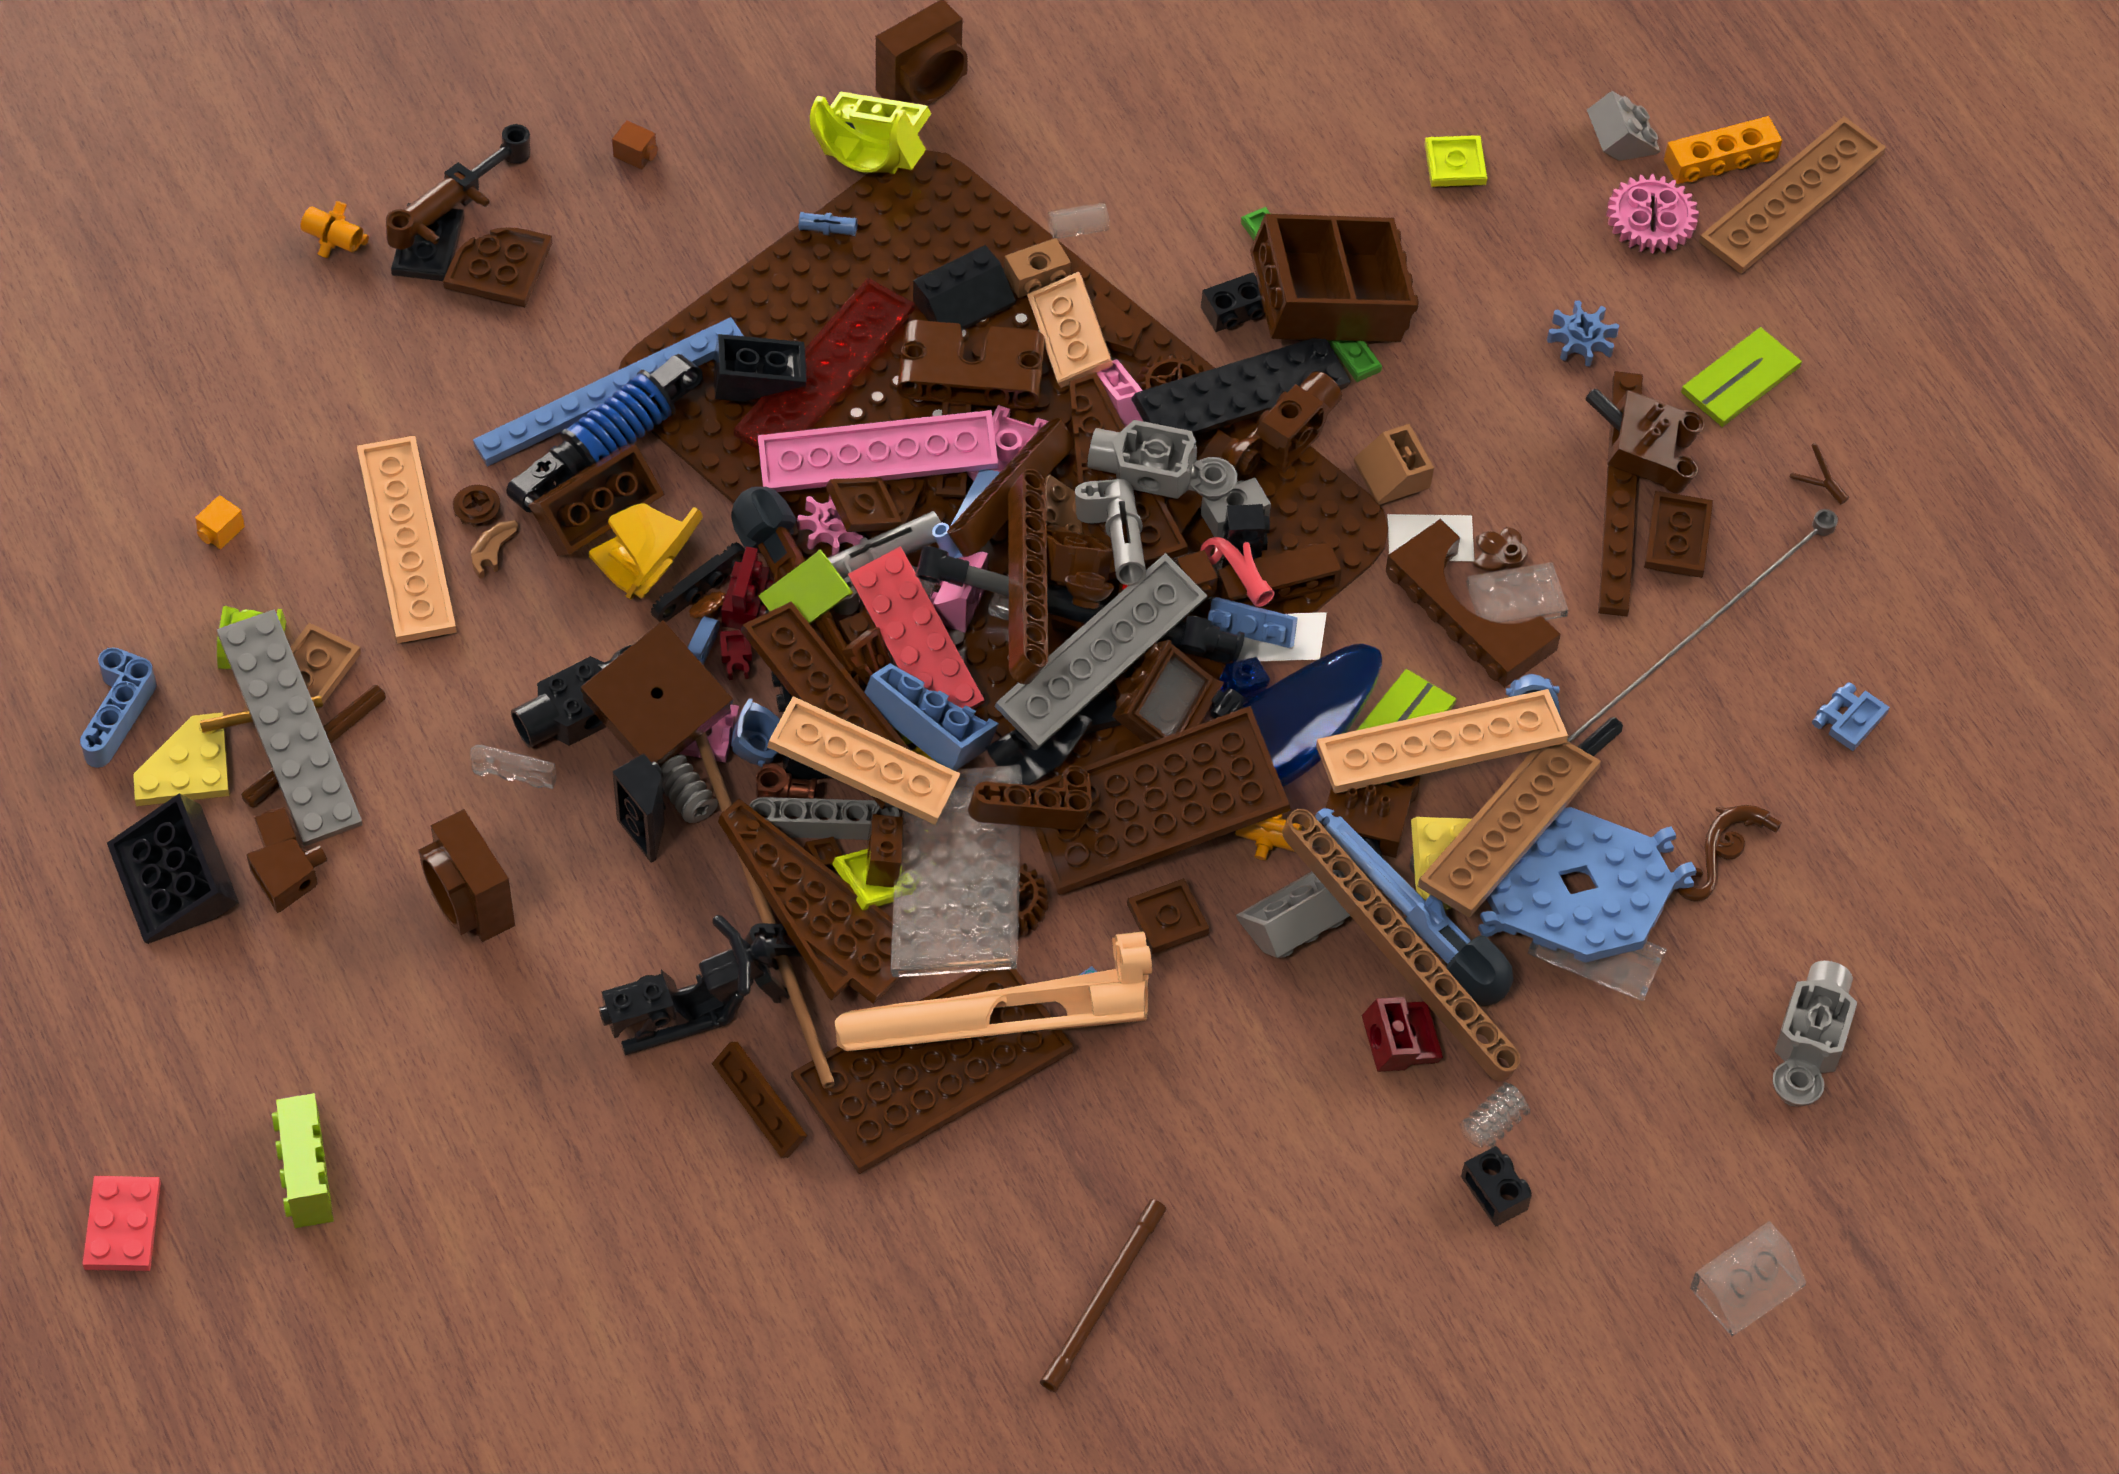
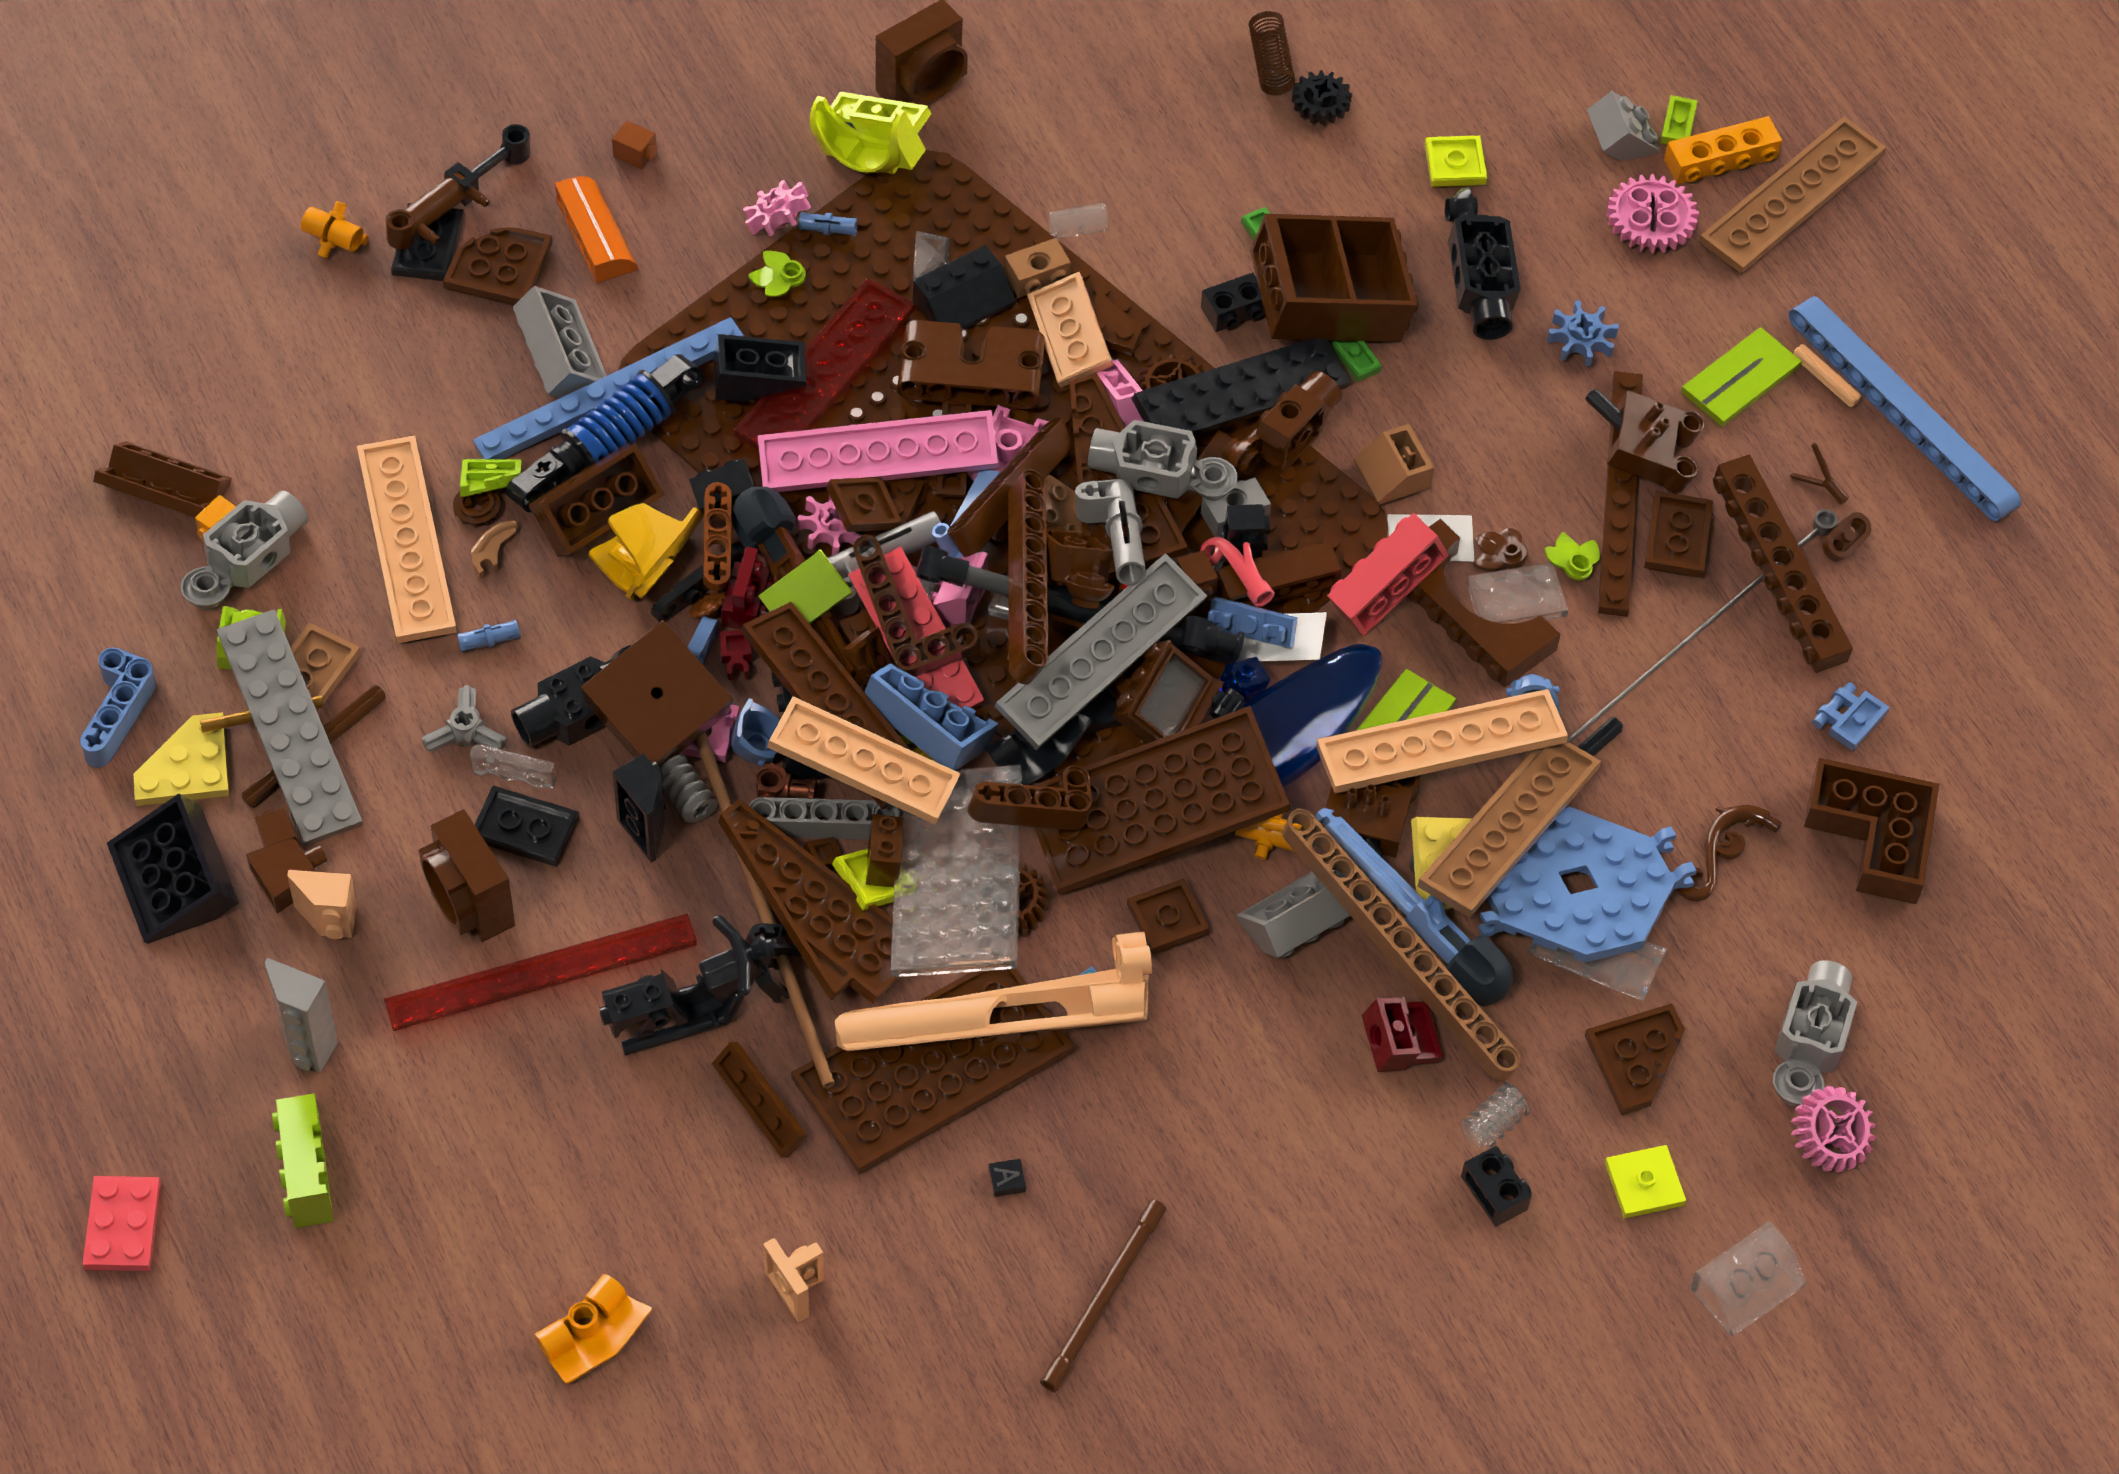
none -> reddish brown slope [93,441,232,517]
none -> light grey brick [180,490,308,610]
none -> light grey slope [264,958,338,1073]
none -> light nougat slope [287,870,357,939]
none -> clear red plate [384,913,697,1031]
none -> light grey bush [422,685,507,752]
none -> medium blue pin [457,620,521,653]
none -> lime wing [460,459,522,497]
none -> black tile [475,786,579,867]
none -> light grey slope [513,286,607,398]
none -> light orange panel [534,1274,652,1384]
none -> orange brick [555,176,638,283]
none -> black brick [689,458,756,516]
none -> dark orange beam [703,482,732,591]
none -> bright pink gear [743,181,811,236]
none -> lime plate [749,251,806,297]
none -> light nougat bracket [763,1238,824,1323]
none -> reddish brown beam [853,535,980,677]
none -> clear slope [913,232,949,280]
none -> black tile [988,1159,1026,1197]
none -> reddish brown piece [1249,11,1295,95]
none -> black gear [1291,70,1352,125]
none -> coral brick [1327,513,1449,637]
none -> black brick [1444,187,1521,340]
none -> lime plate [1544,532,1600,581]
none -> reddish brown plate [1584,1003,1685,1115]
none -> neon yellow plate [1605,1145,1686,1219]
none -> lime plate [1660,95,1698,145]
none -> reddish brown brick [1713,454,1853,673]
none -> medium blue beam [1789,296,2021,522]
none -> bright pink gear [1791,1086,1877,1173]
none -> light nougat axle [1794,344,1862,408]
none -> reddish brown brick [1804,758,1940,904]
none -> reddish brown plate [1822,512,1871,561]

